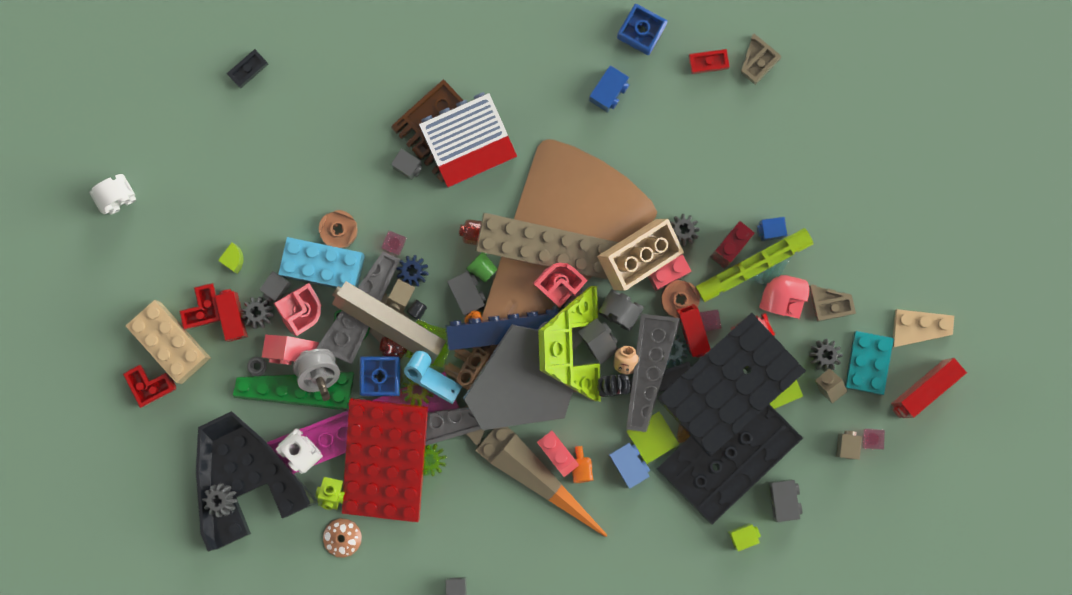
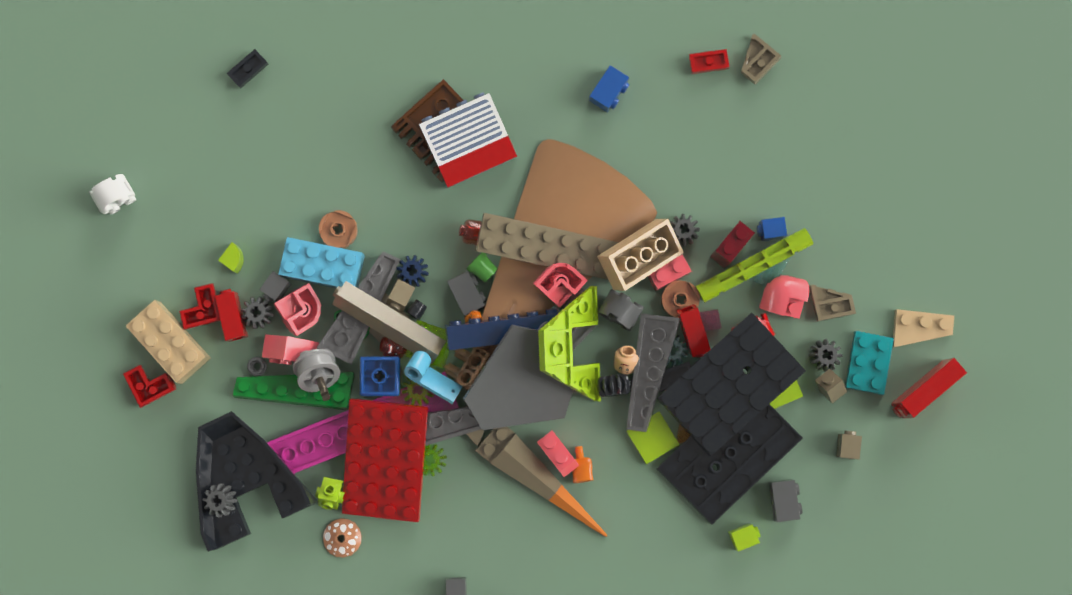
white brick [276,428,323,474] -> none
clear pink plate [381,230,407,256] -> none
dark grey brick [391,149,422,180] -> none
dark grey brick [578,318,618,364] -> none
medium blue brick [609,443,650,489] -> none
blue brick [617,4,667,55] -> none
clear pink plate [863,429,885,449] -> none

